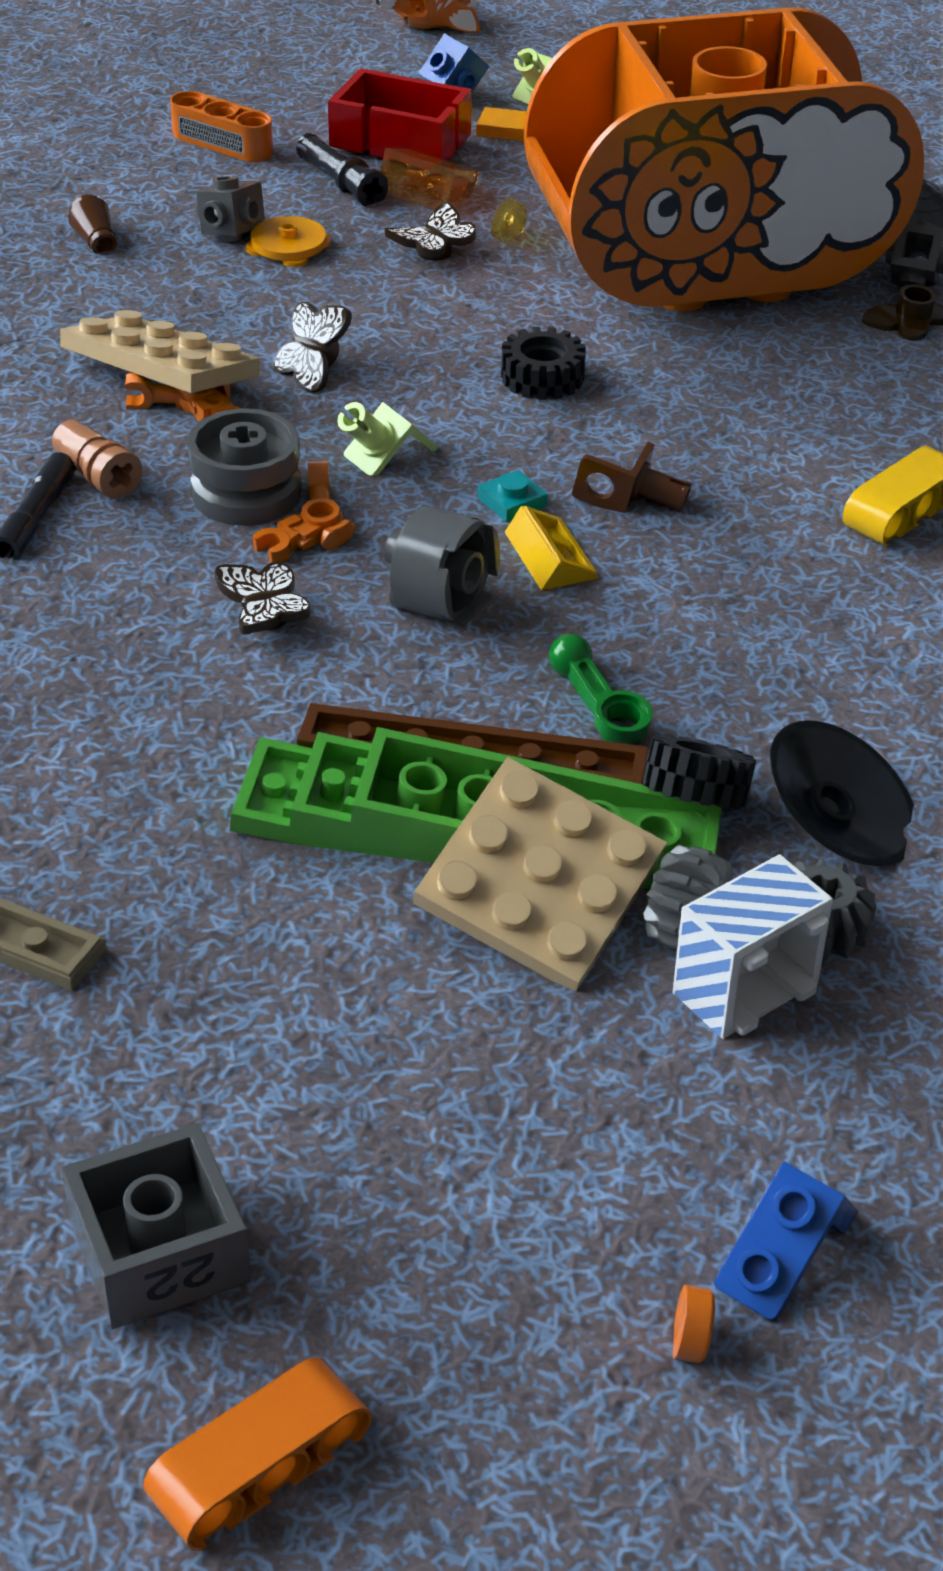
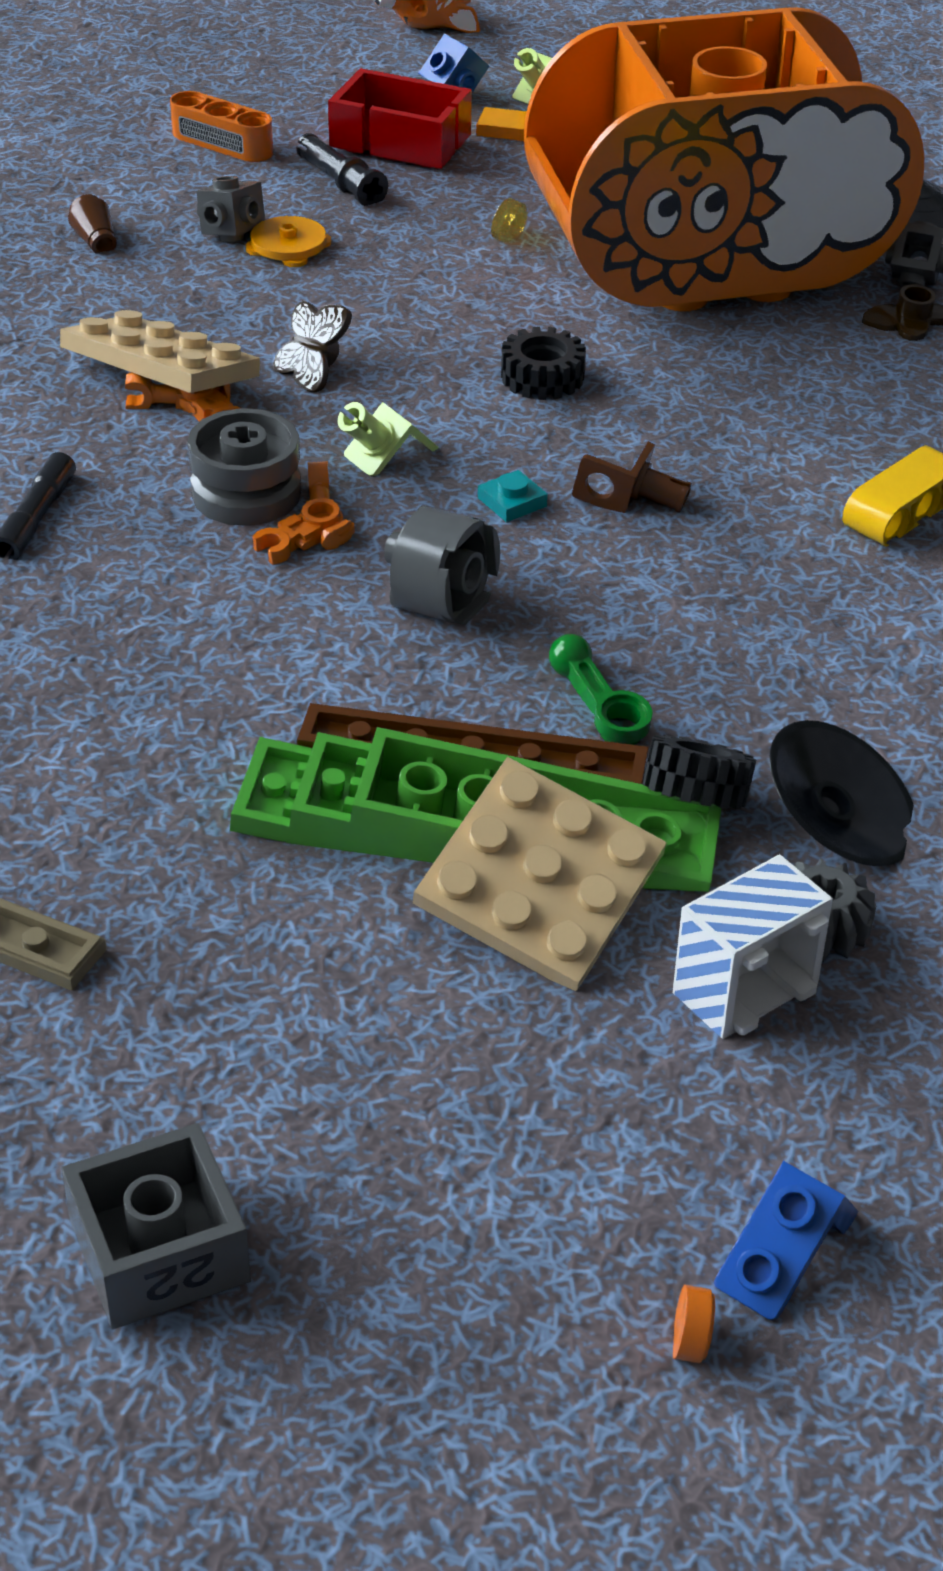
nougat axle [52,419,143,499] -> none
orange beam [143,1357,372,1551] -> none
dark brown animal [215,561,310,635] -> none
clear orange brick [380,148,480,209] -> none
dark brown animal [385,202,476,261] -> none
yellow slope [505,506,599,590] -> none
dark grey gear [643,845,733,951] -> none

